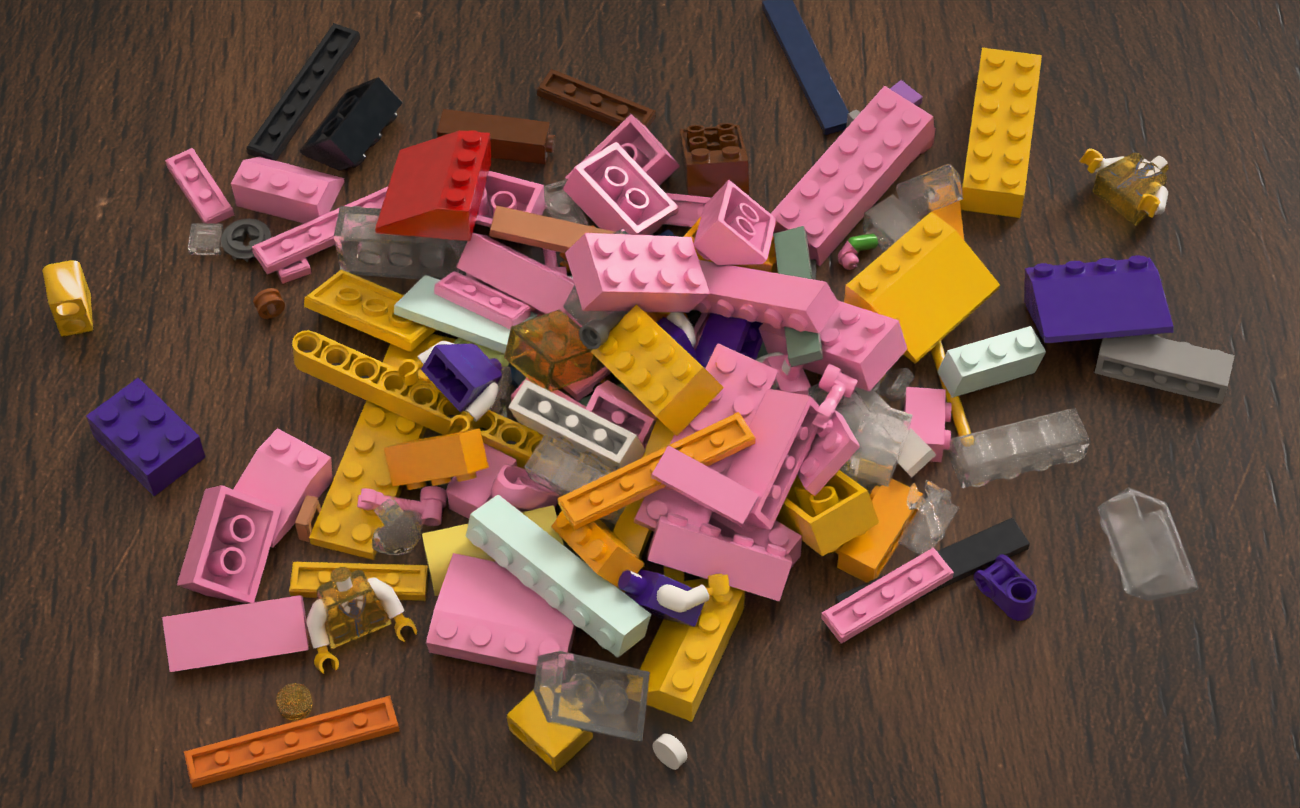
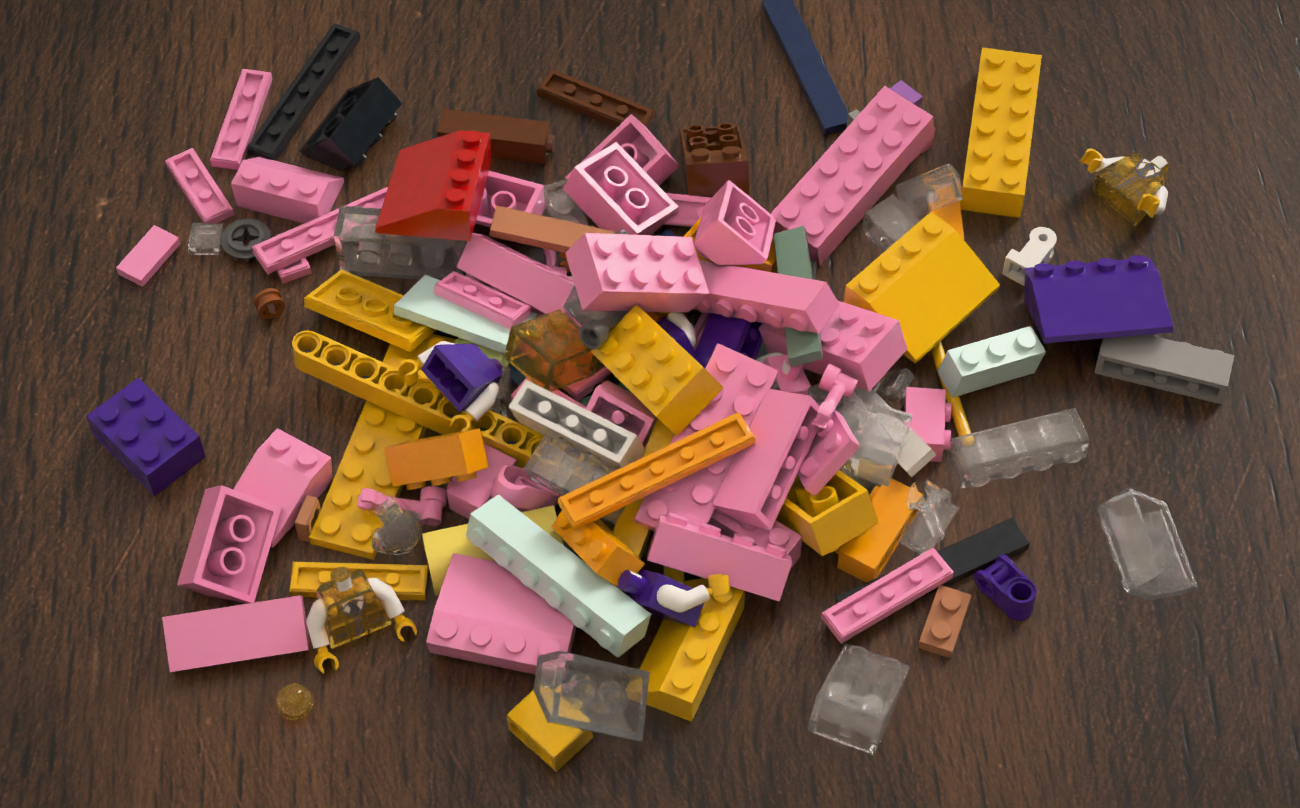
yellow piece [43,261,93,336] -> none
orange tile [184,696,399,788] -> none
bright pink tile [651,445,759,527] -> none
white tile [653,734,687,770] -> none
arm [838,233,878,270] -> none
none -> bright pink tile [116,225,181,287]
none -> bright pink tile [210,69,273,170]
none -> clear slope [807,643,911,755]
none -> nougat plate [918,585,972,658]
none -> white leg [1002,227,1057,286]

